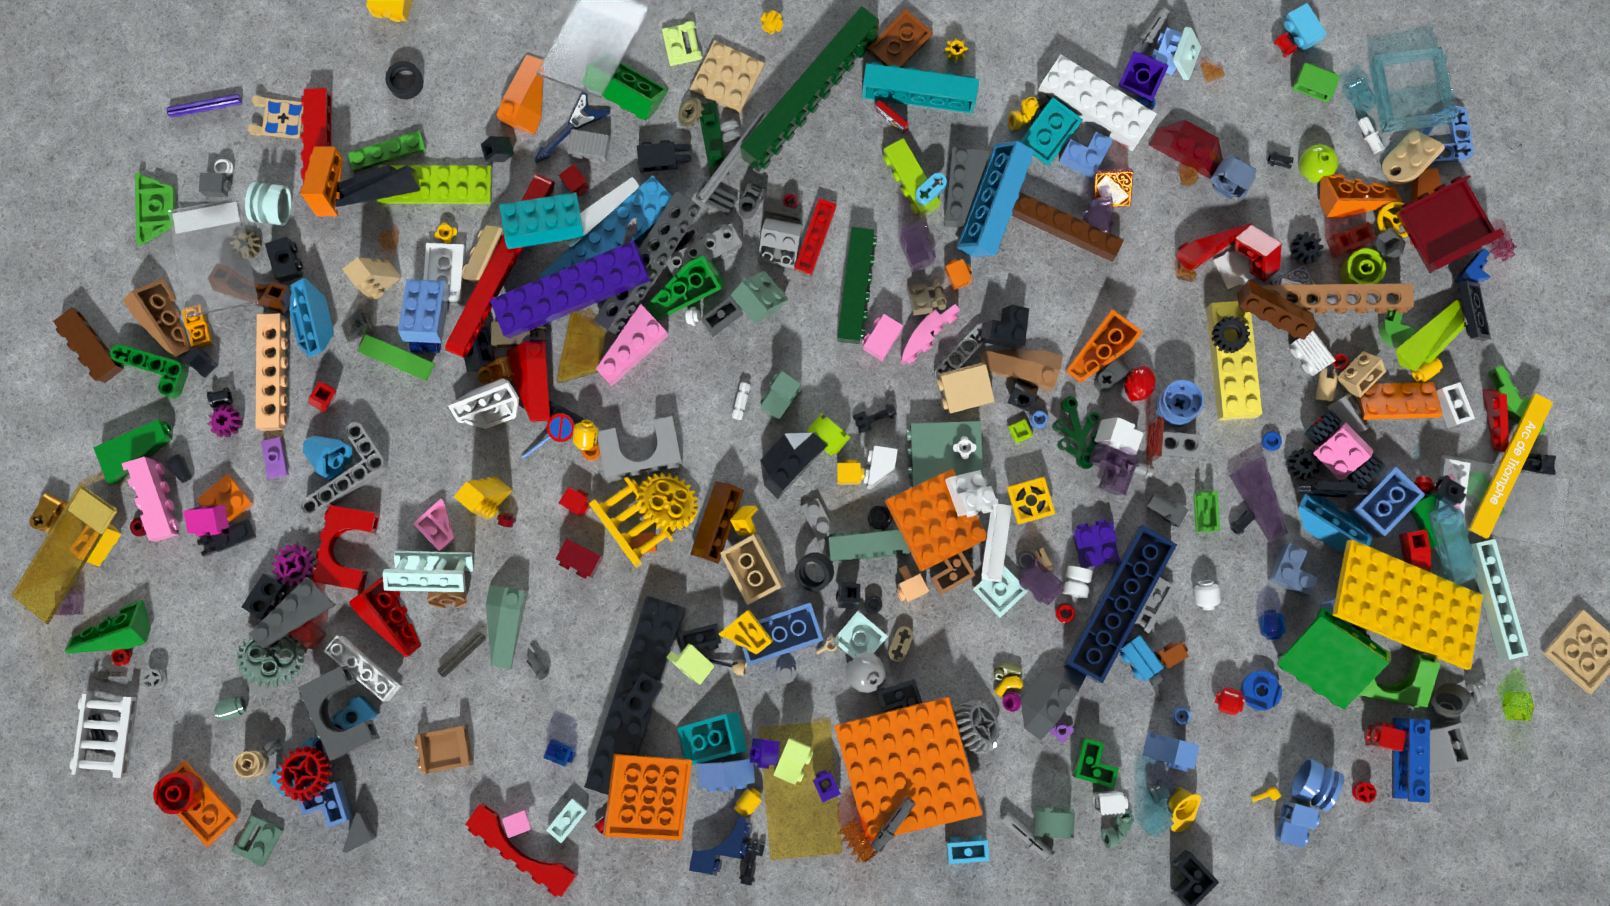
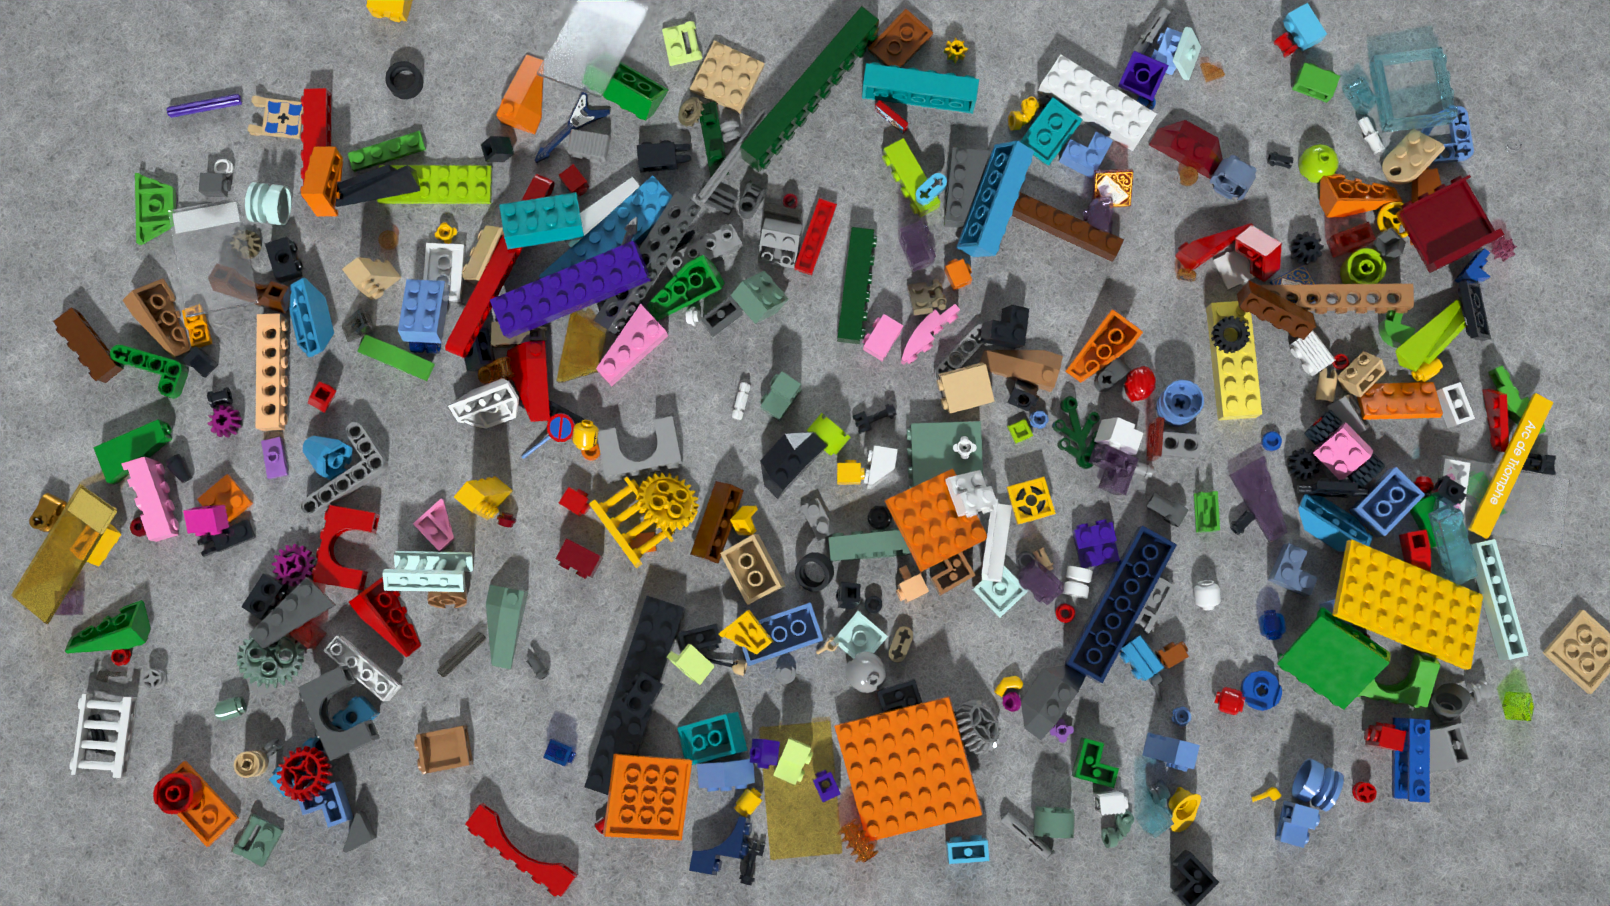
bright pink panel [502,809,531,838] -> none
light aqua plate [546,798,588,843] -> none
yellow gear [760,10,783,34] -> none
dark grey pin [871,796,916,852] -> none
olive arm [993,662,1022,681] -> none

